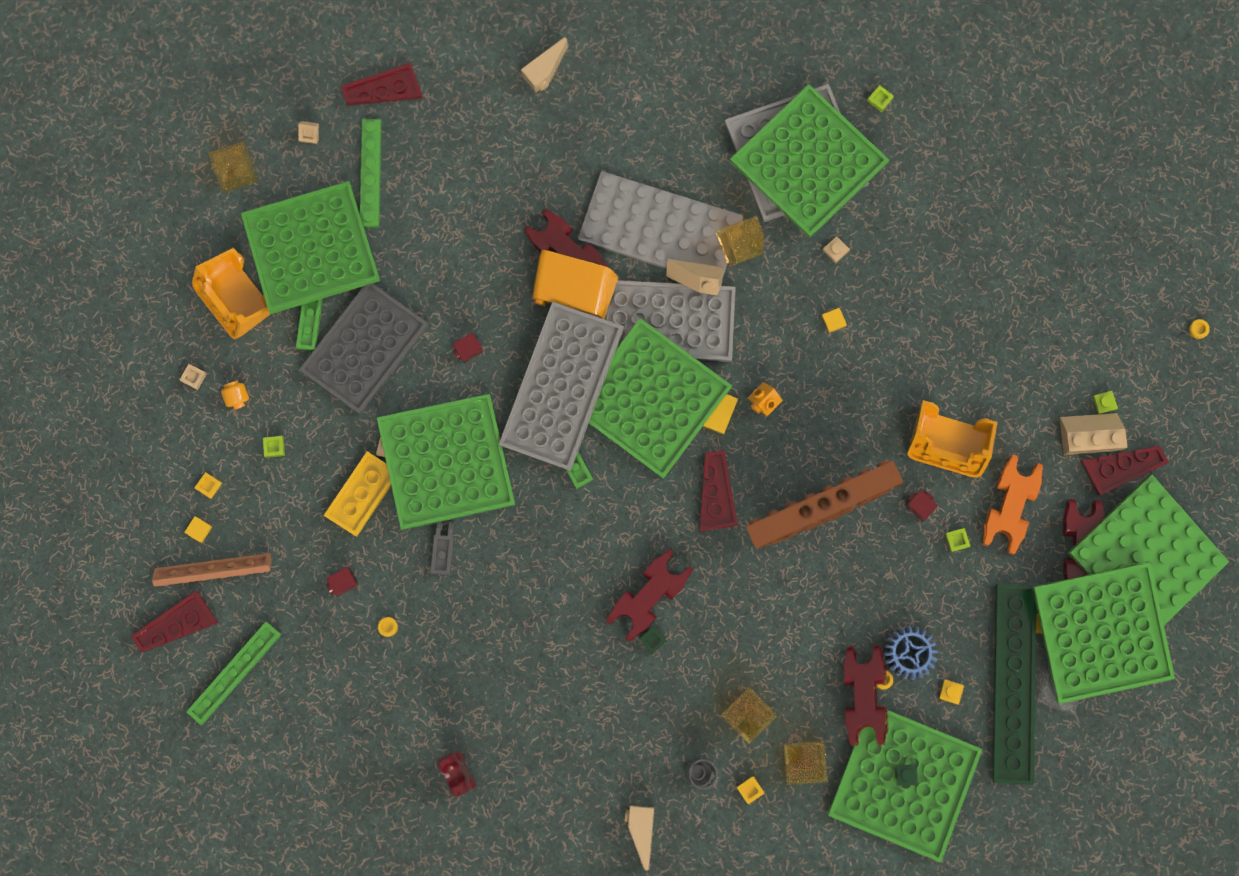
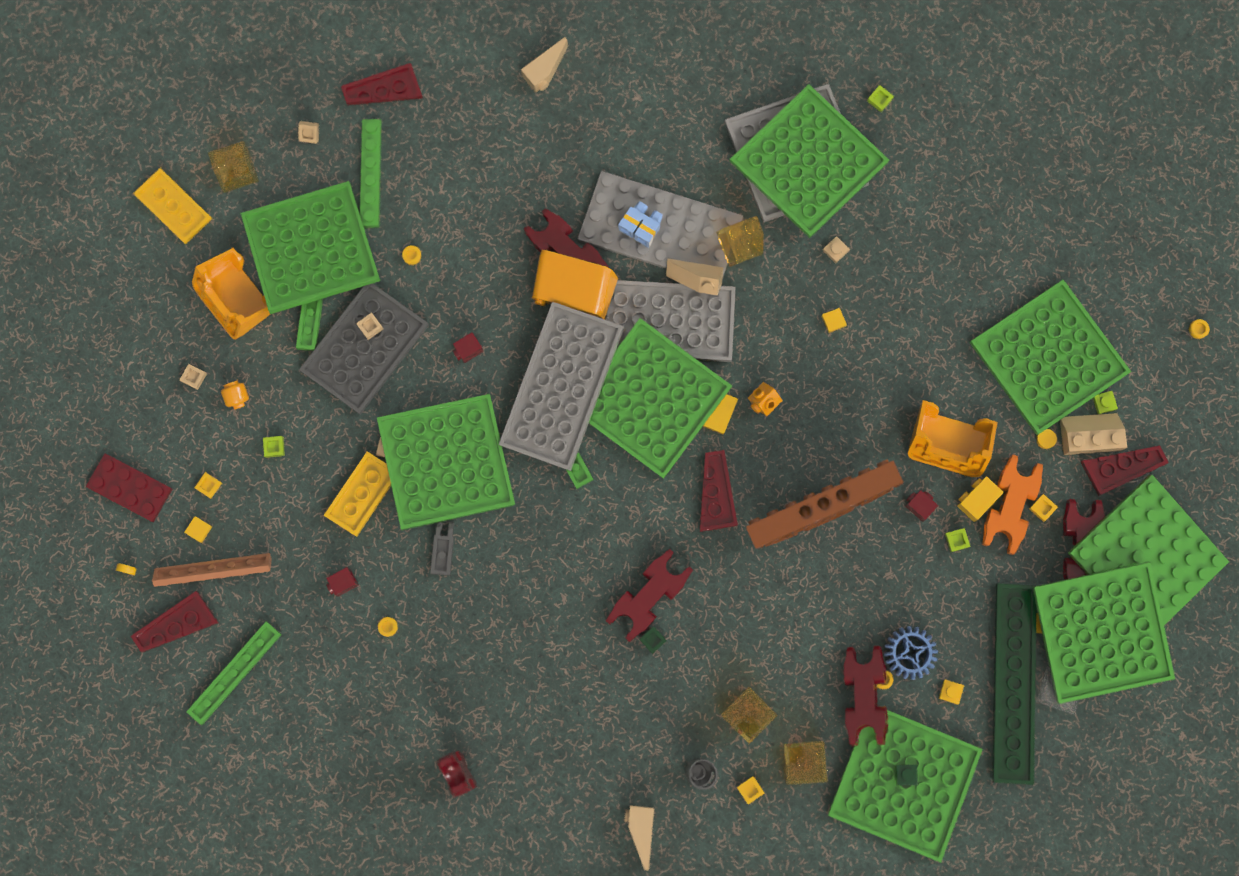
none -> dark red plate [86,453,172,523]
none -> yellow tile [116,563,137,575]
none -> yellow tile [133,168,212,245]
none -> tan plate [356,312,383,340]
none -> yellow tile [402,245,421,265]
none -> light blue hips [618,201,663,248]
none -> yellow brick [957,476,1004,522]
none -> bright green plate [970,280,1131,435]
none -> yellow plate [1029,494,1058,522]
none -> yellow tile [1036,429,1057,449]

